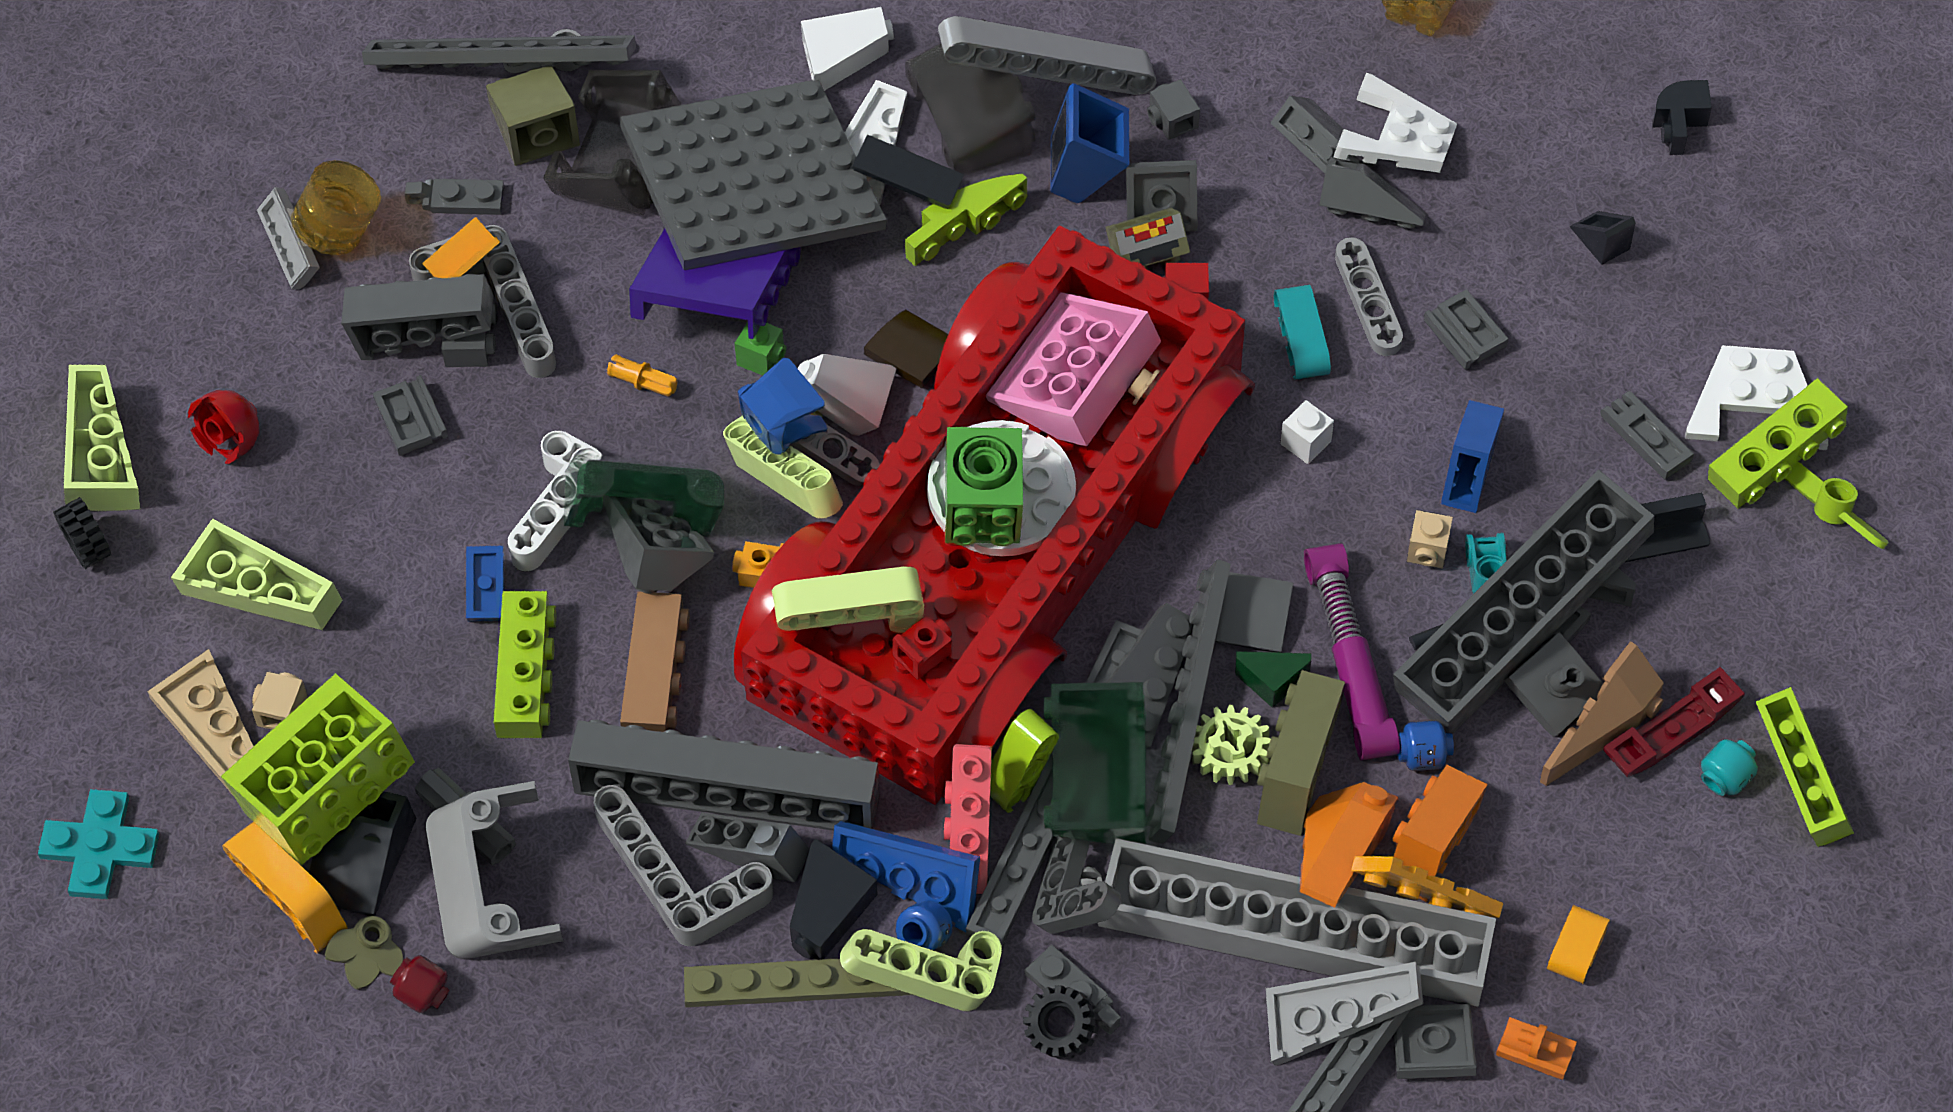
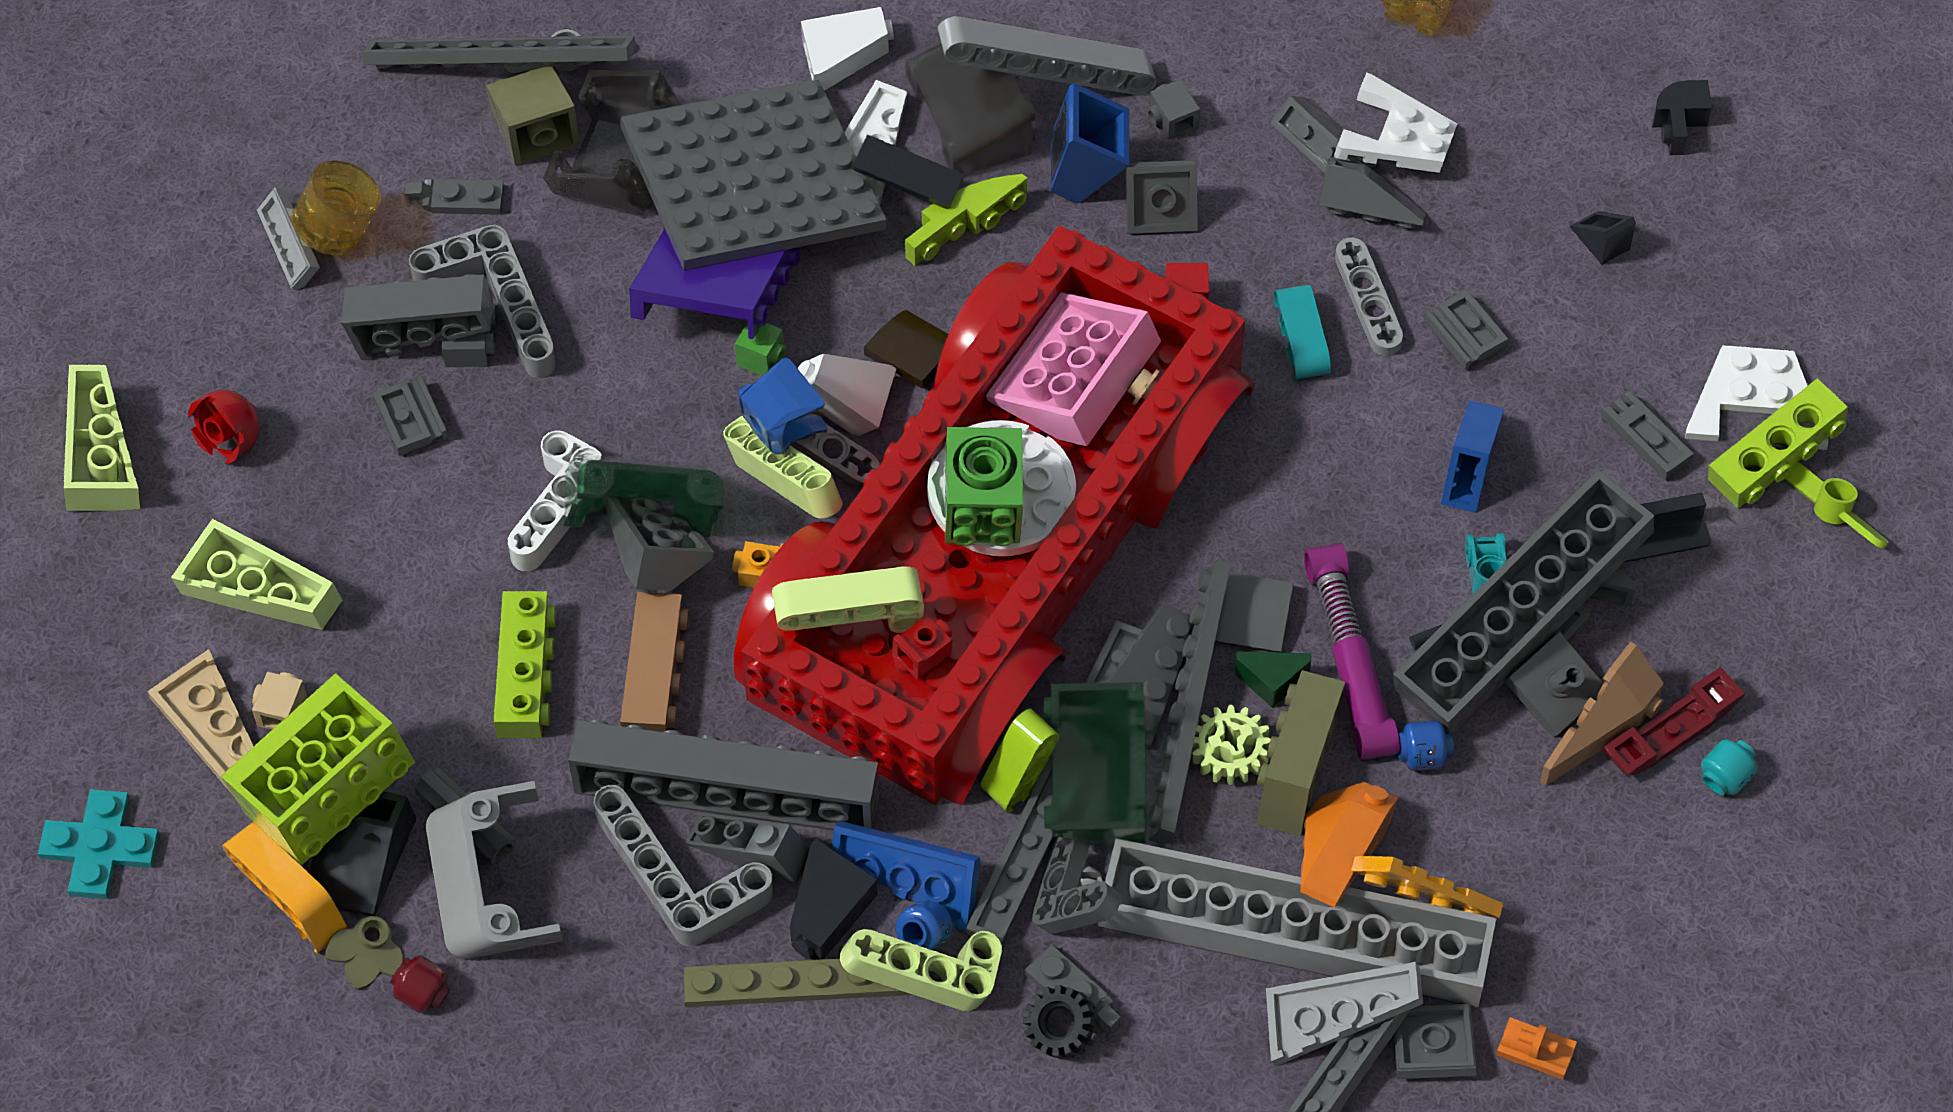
black tyre [53,497,112,569] -> none
light orange panel [422,217,500,278] -> none
blue plate [466,546,505,622] -> none
light orange axle [607,354,678,397] -> none
coral bracket [944,744,992,894] -> none
brick [1105,208,1190,270] -> none
white brick [1281,400,1334,464] -> none
orange wedge [1392,765,1488,902] -> none
tan brick [1407,510,1453,568] -> none
light orange beam [1547,905,1610,984] -> none
lime brick [1756,687,1854,847] -> none

